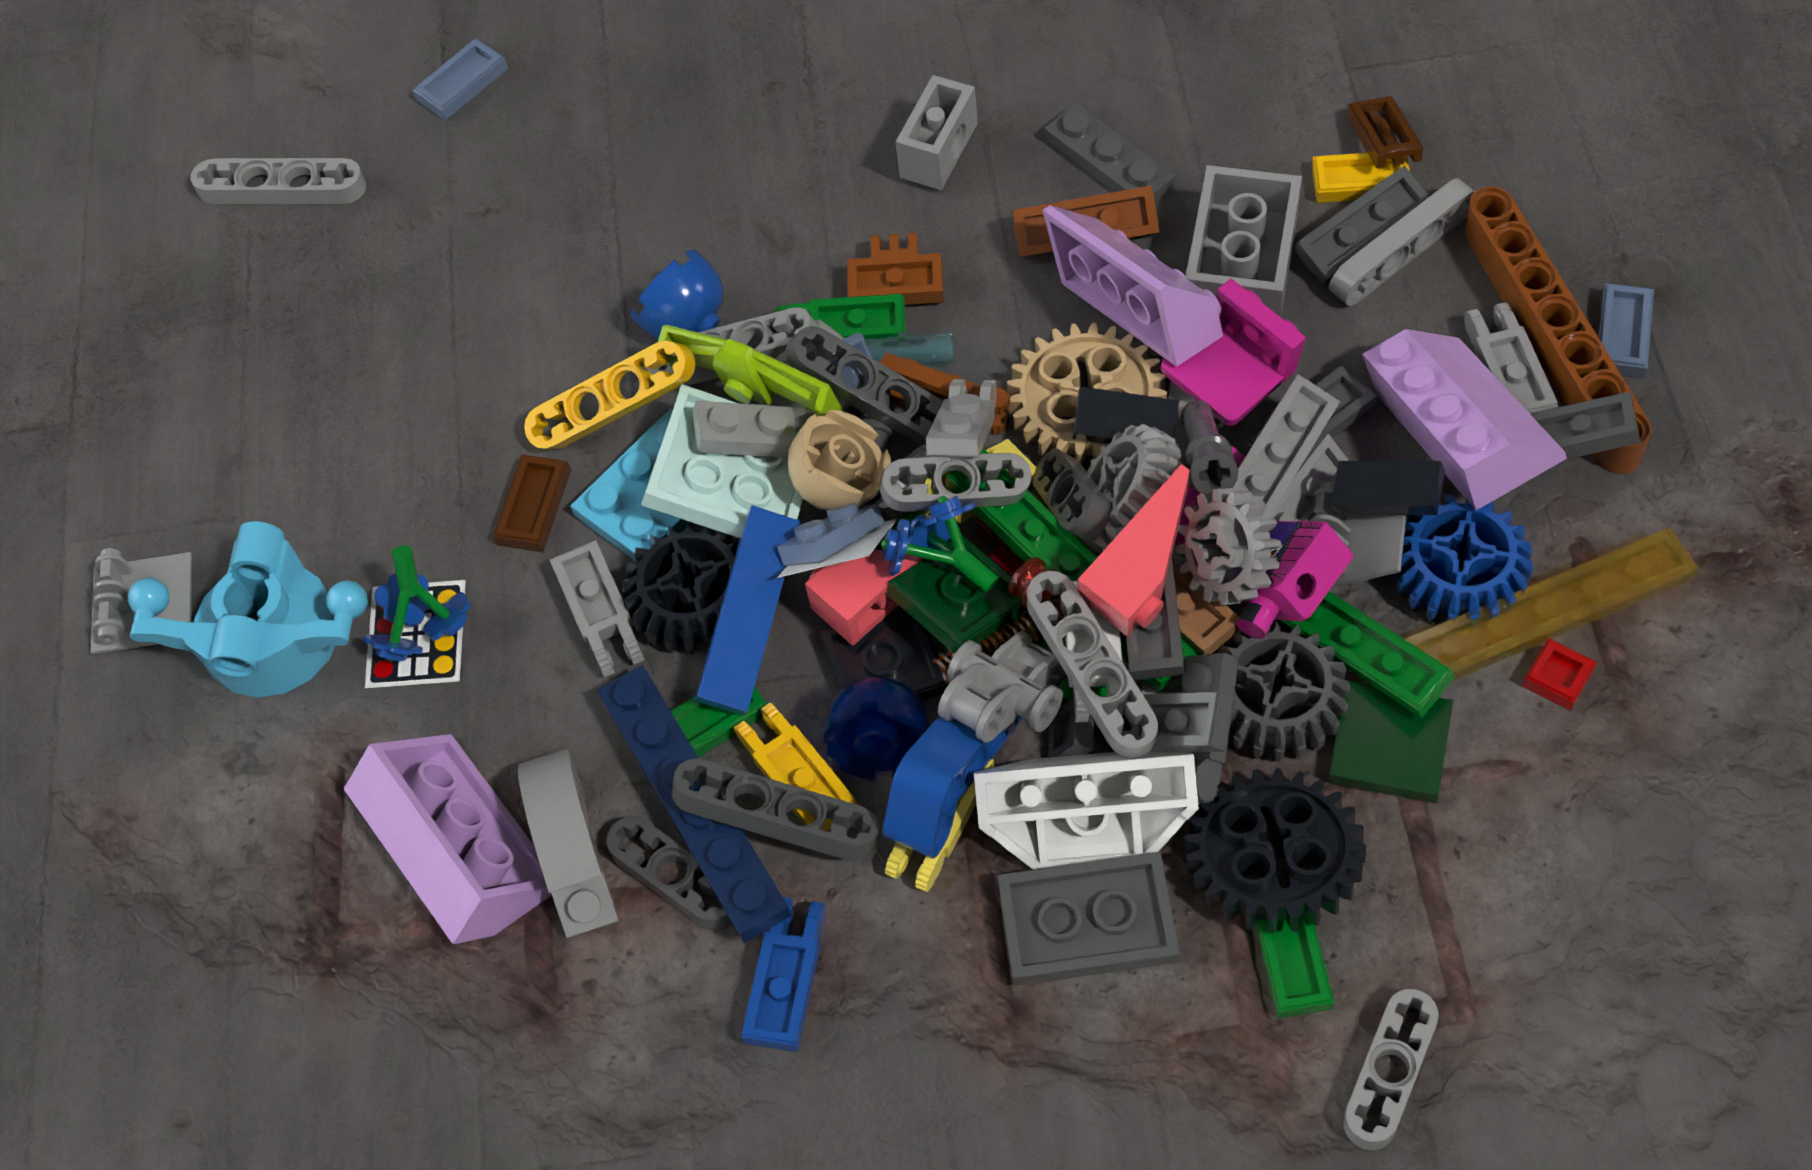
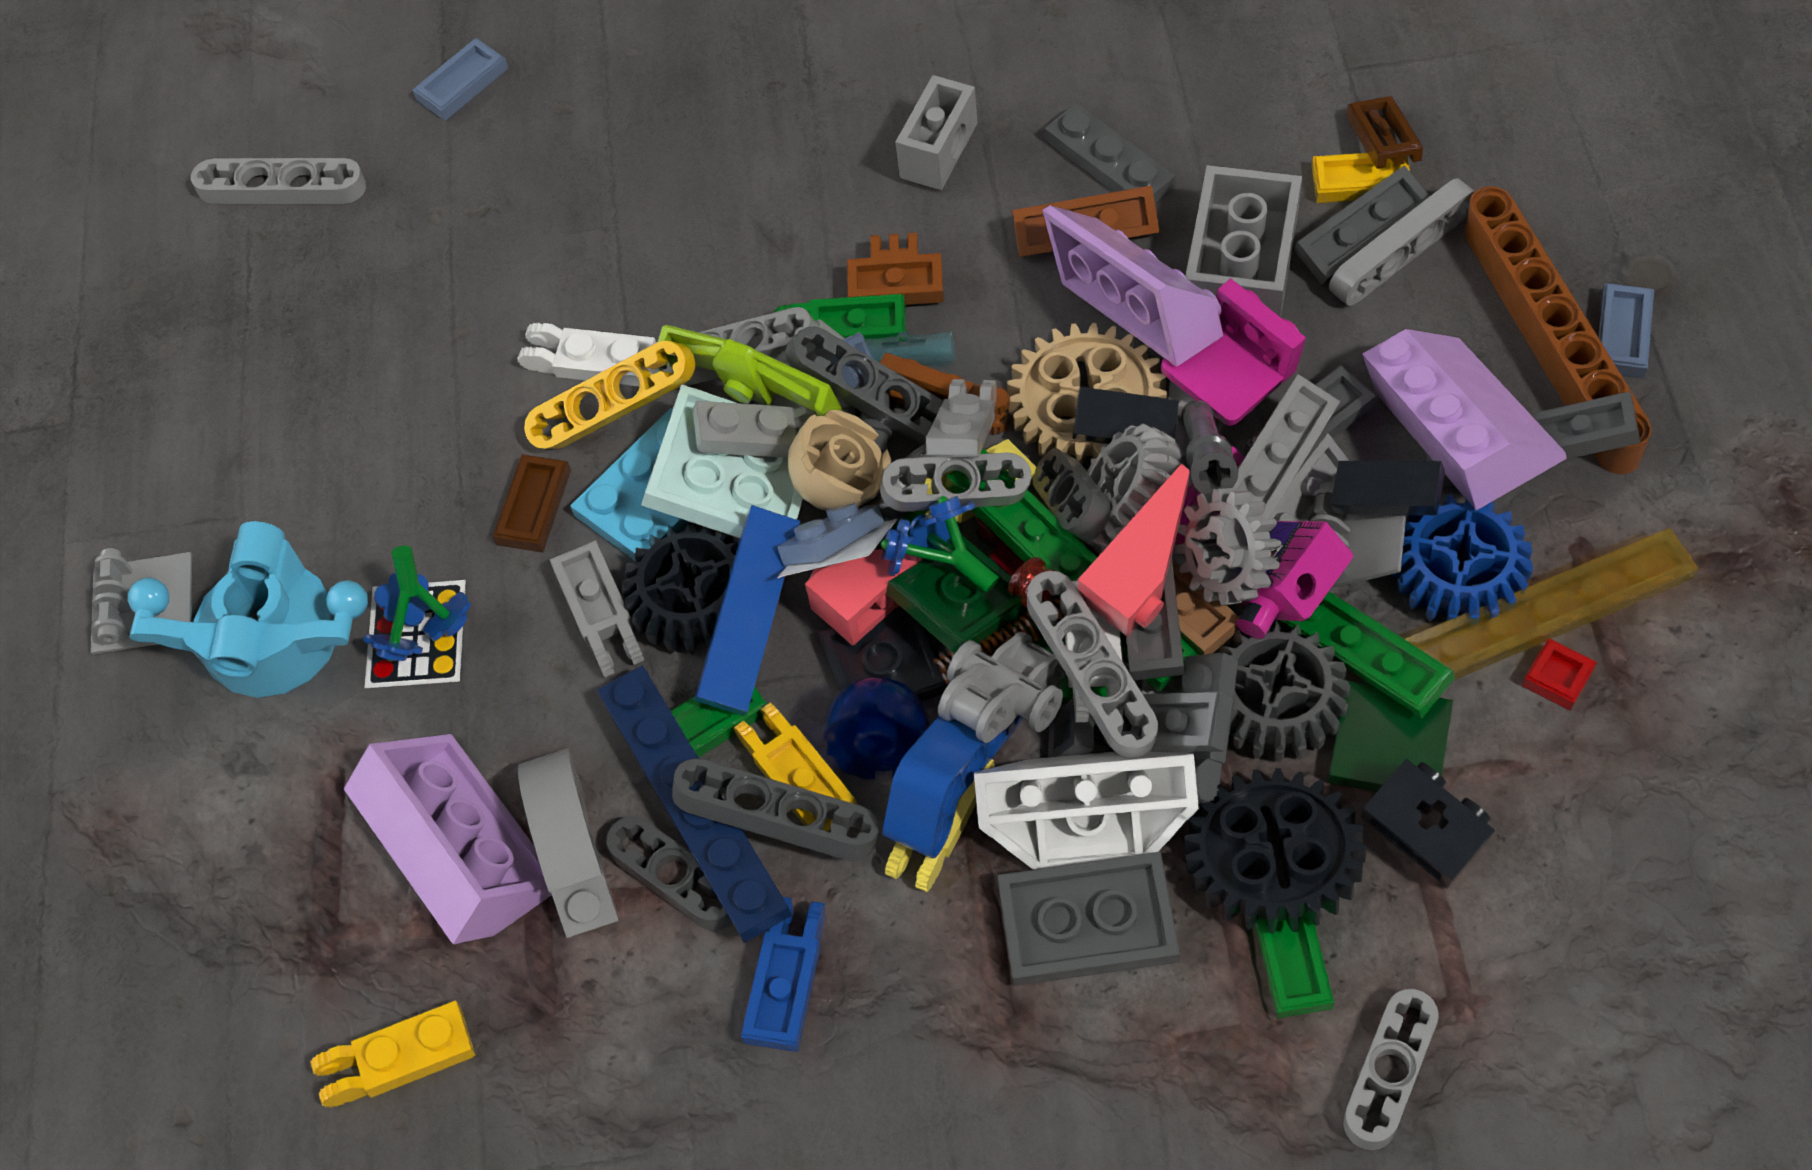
blue cylinder [630,249,724,341] -> none
light grey hinge [1464,302,1558,414] -> none
none -> yellow hinge [310,1000,476,1108]
none -> white hinge [517,323,656,386]
none -> black brick [1361,758,1495,889]

